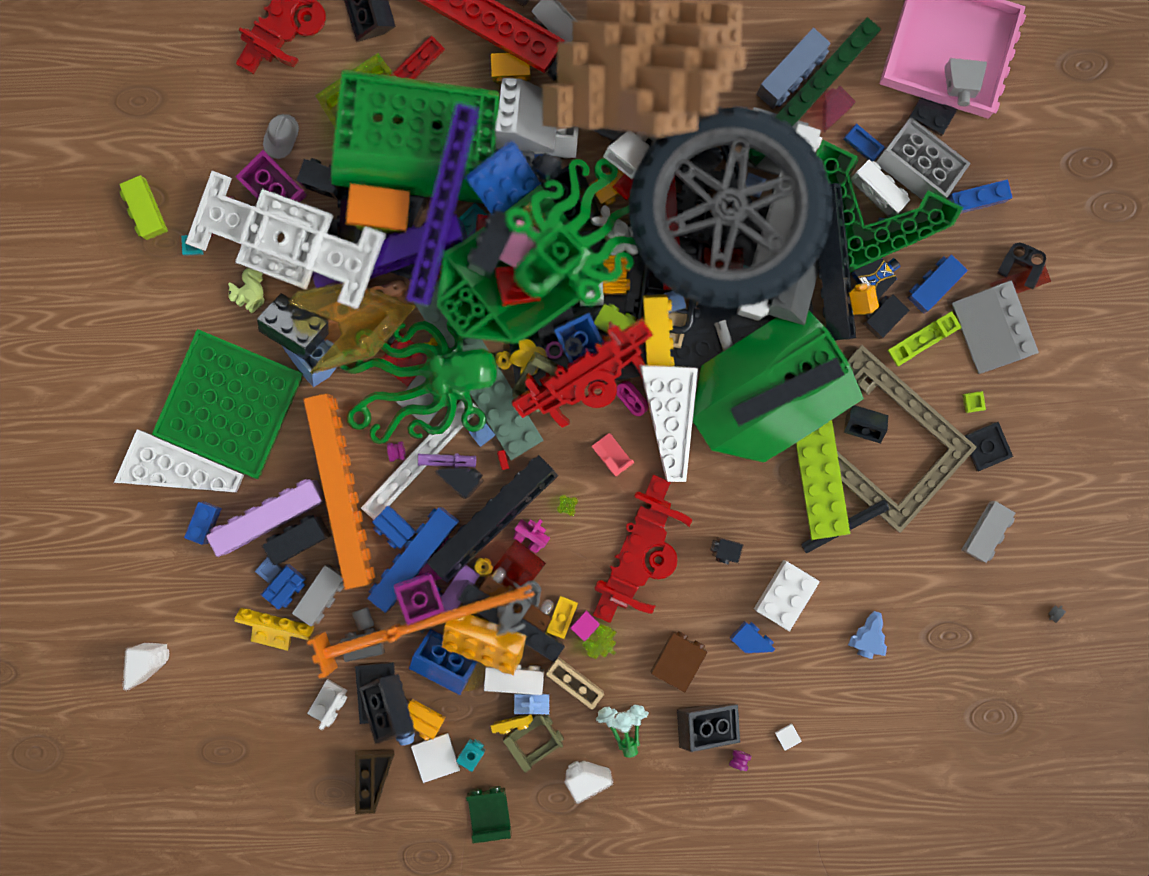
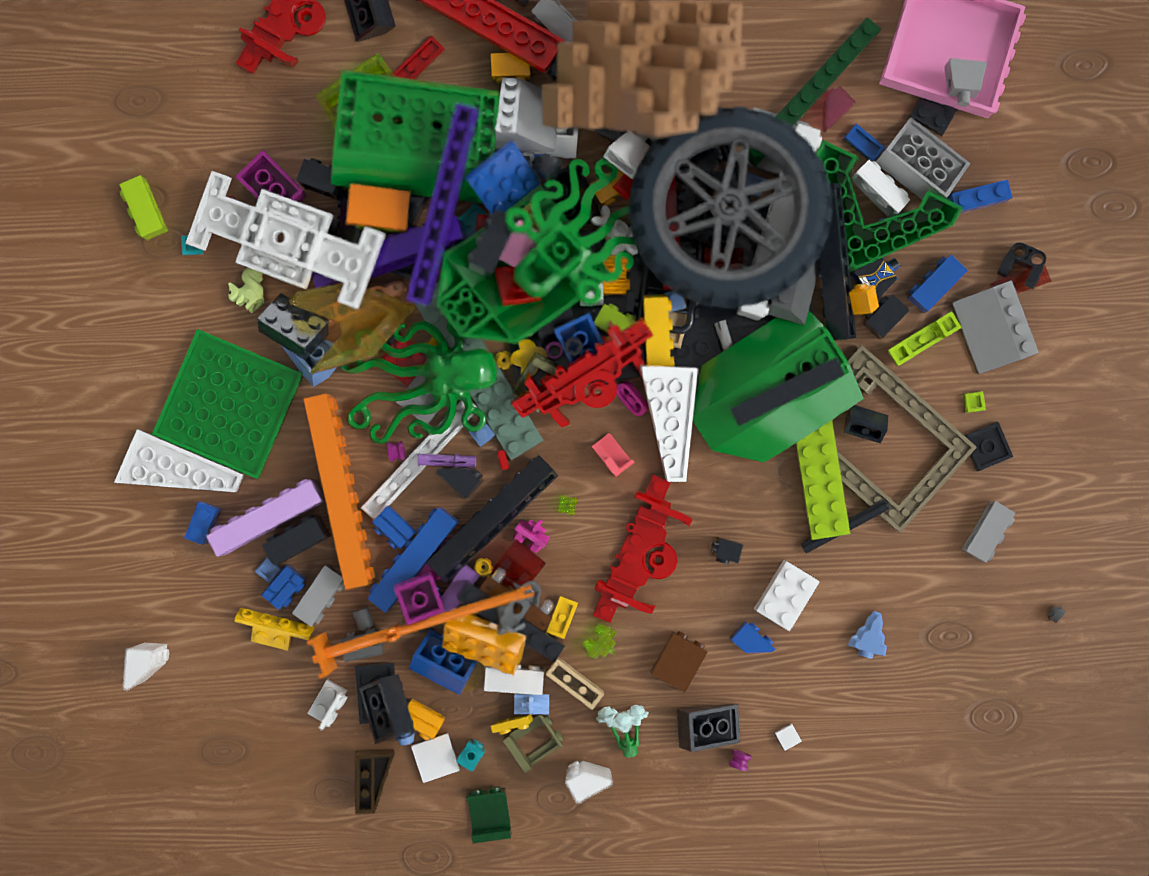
light grey piece [263,114,299,159] -> none
dark pink panel [570,610,600,641] -> none
sand blue brick [756,28,831,109] -> none

